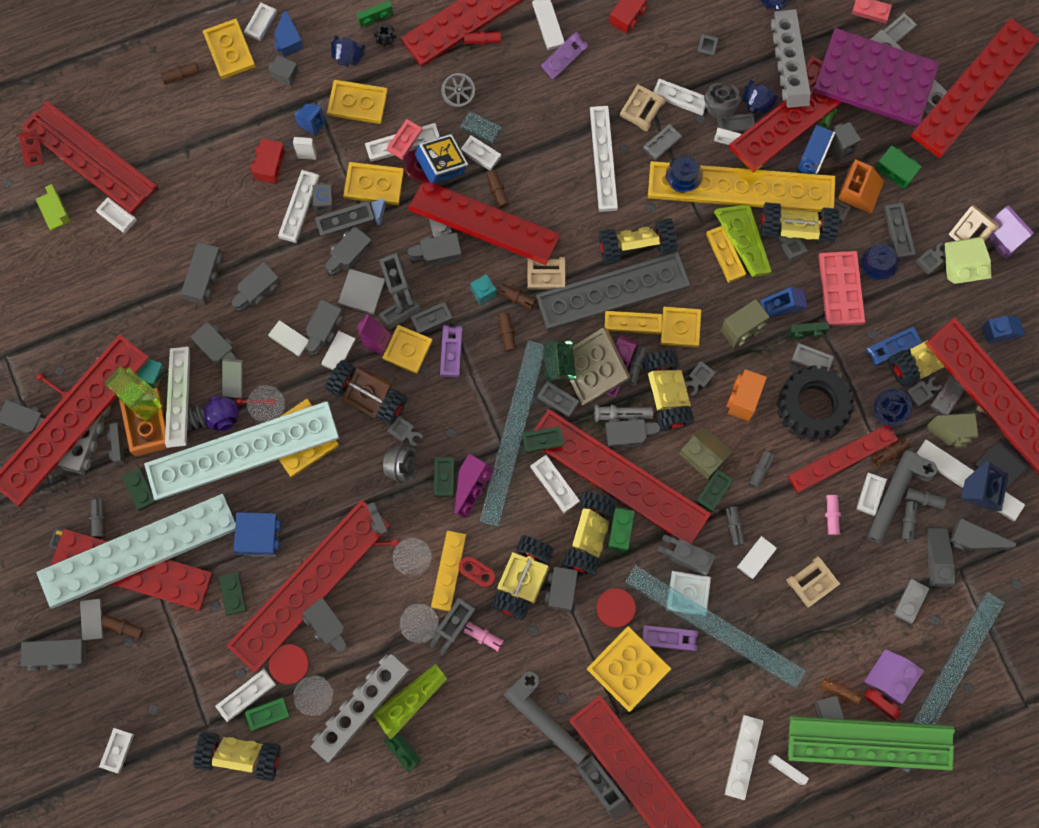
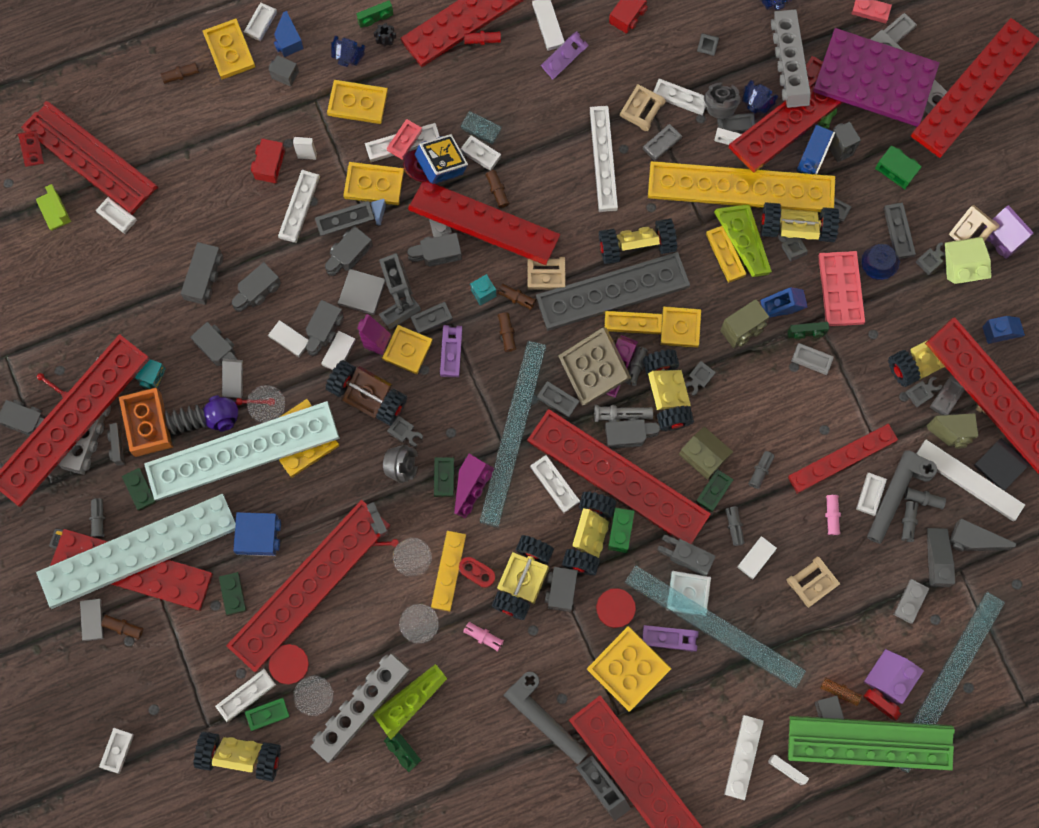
dark grey brick [21,639,87,672] -> none
clear neon green brick [104,366,162,423] -> none
white plate [165,347,191,448] -> none
blue slope [295,104,326,136] -> none
dark grey hinge [301,597,346,652] -> none
dark grey brick [312,183,334,213] -> none
dark grey hinge [429,598,476,656] -> none
light grey wheel [441,73,475,108] -> none
dark green plate [522,426,564,453] -> none
clear green slope [543,340,576,383] -> none
clear blue cone [666,156,703,193] -> none
orange brick [726,369,767,422] -> none
black tyre [777,365,855,442] -> none
orange slope [837,159,884,214] -> none
blue plate [866,327,922,367] -> none
reddish brown pin [872,437,910,467] -> none
clear blue cone [874,388,912,426] -> none
dark blue slope [962,462,1009,511] -> none

